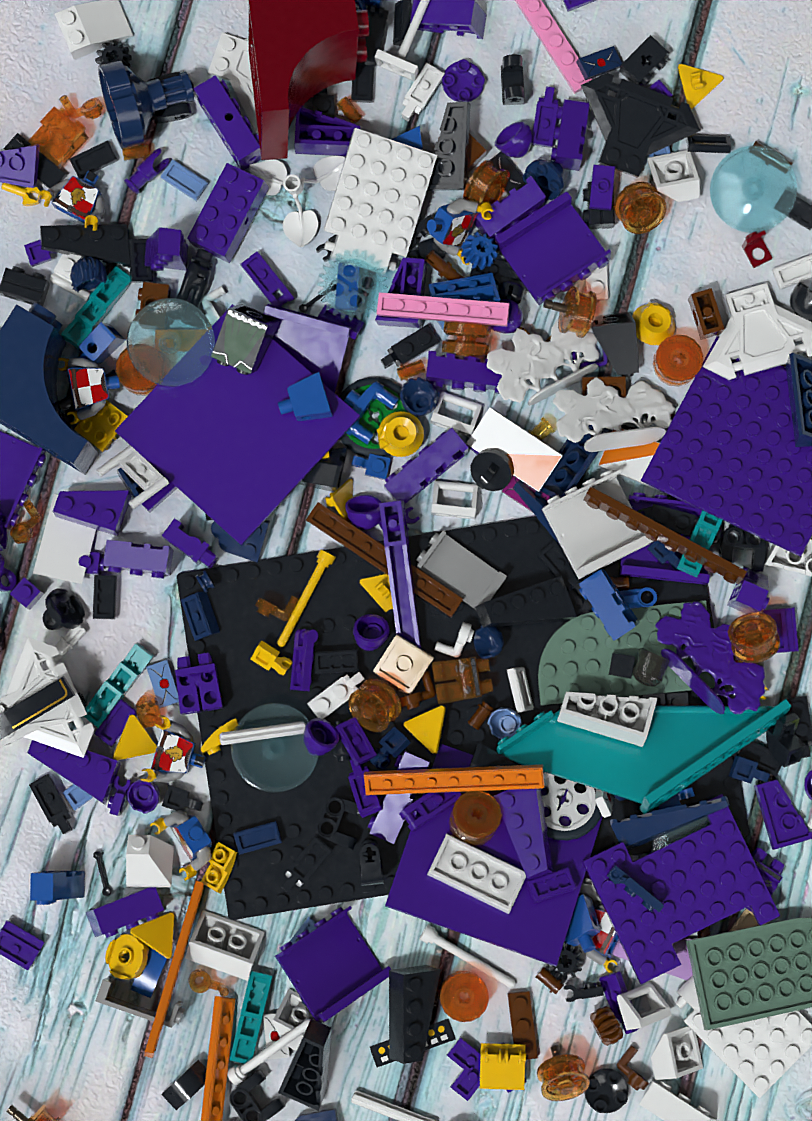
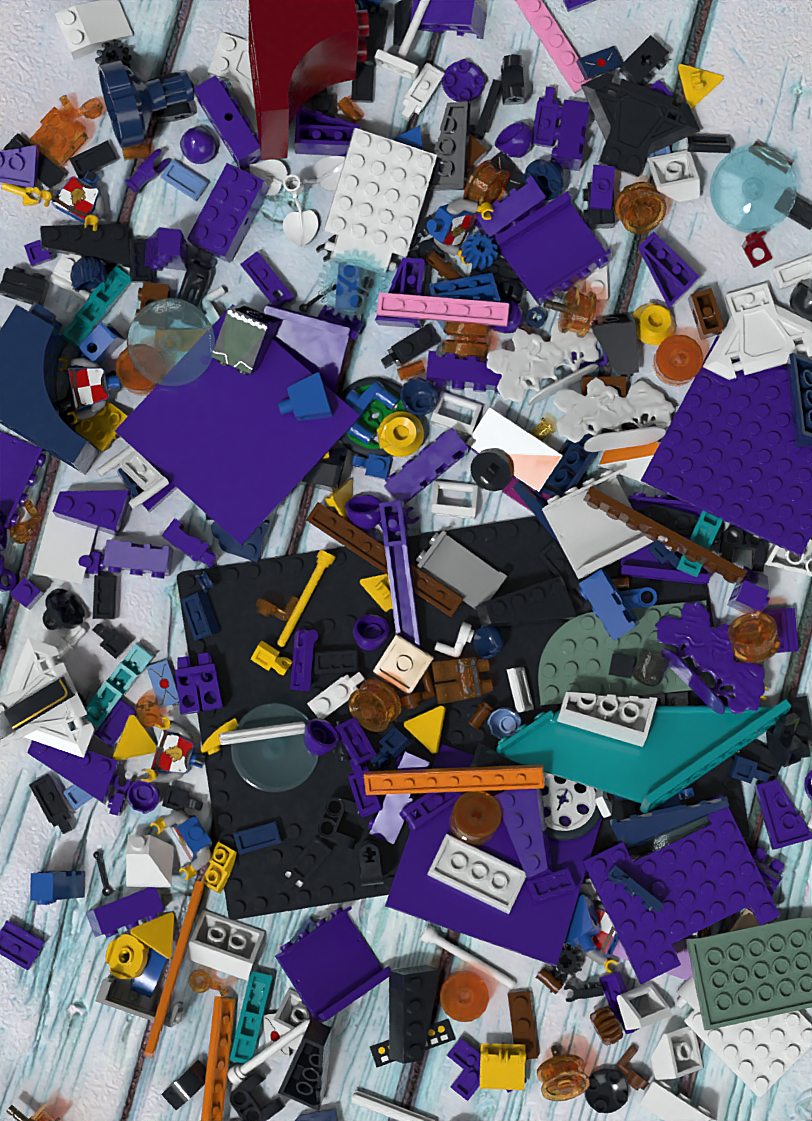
none -> black plate [92,624,130,659]
none -> dark purple hat [180,127,216,164]
none -> black hinge [469,79,502,141]
none -> dark blue bush [526,308,545,329]
none -> dark purple wedge [638,231,700,310]

